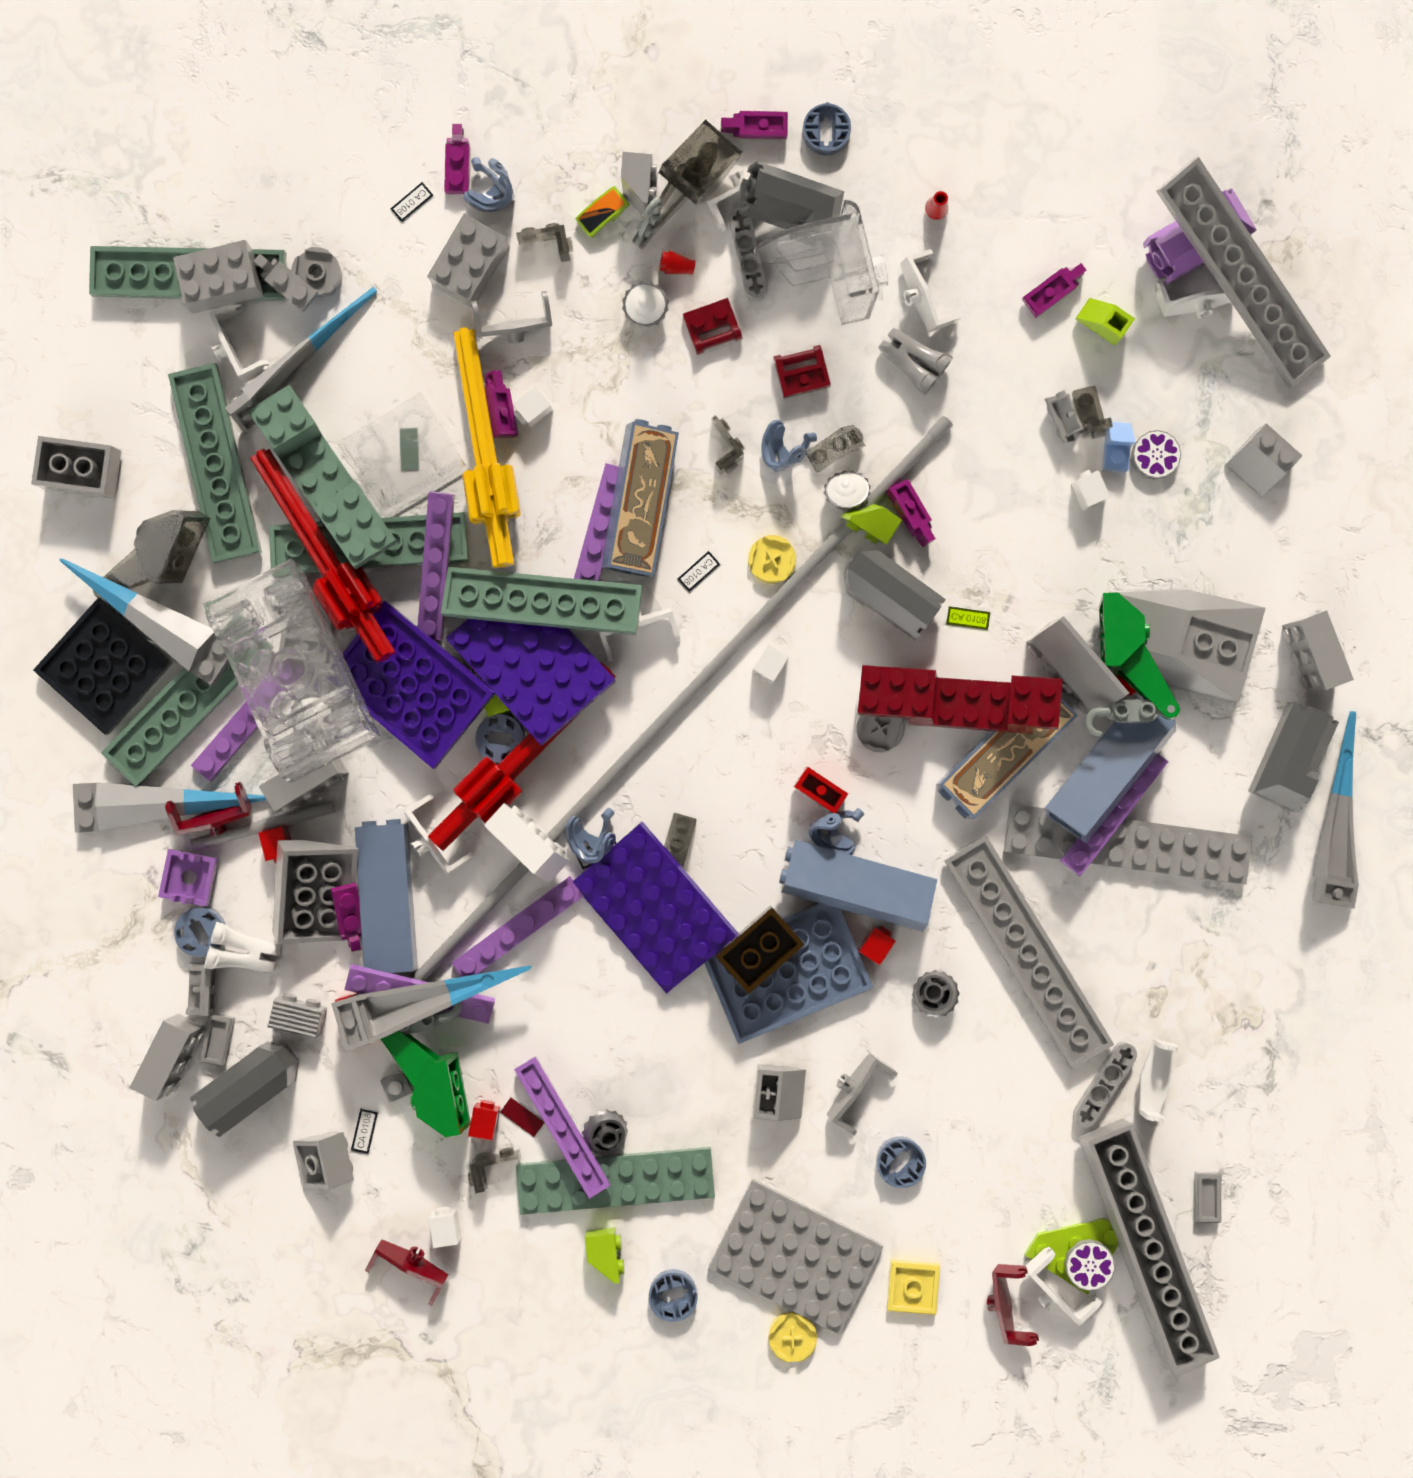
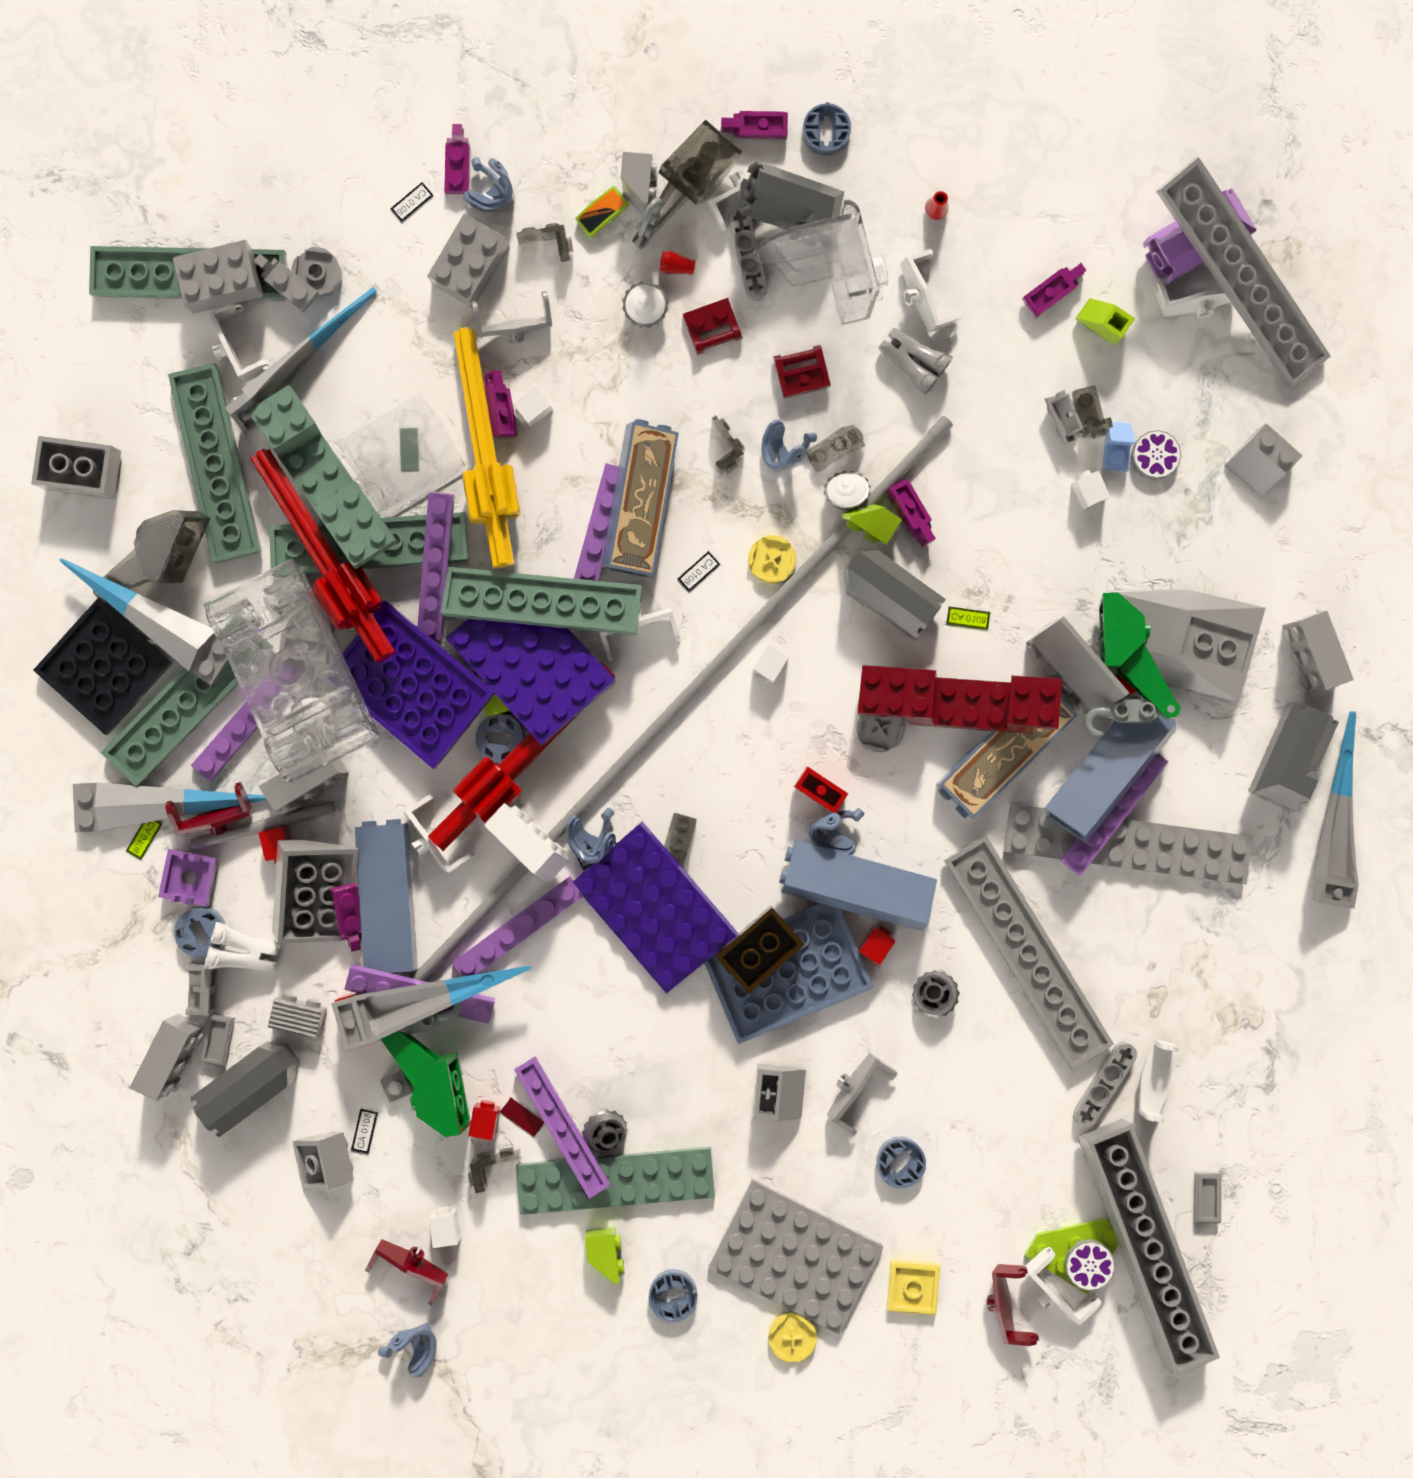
none -> clear neon green sticker [126,820,163,860]
none -> sand blue helmet [378,1323,437,1378]

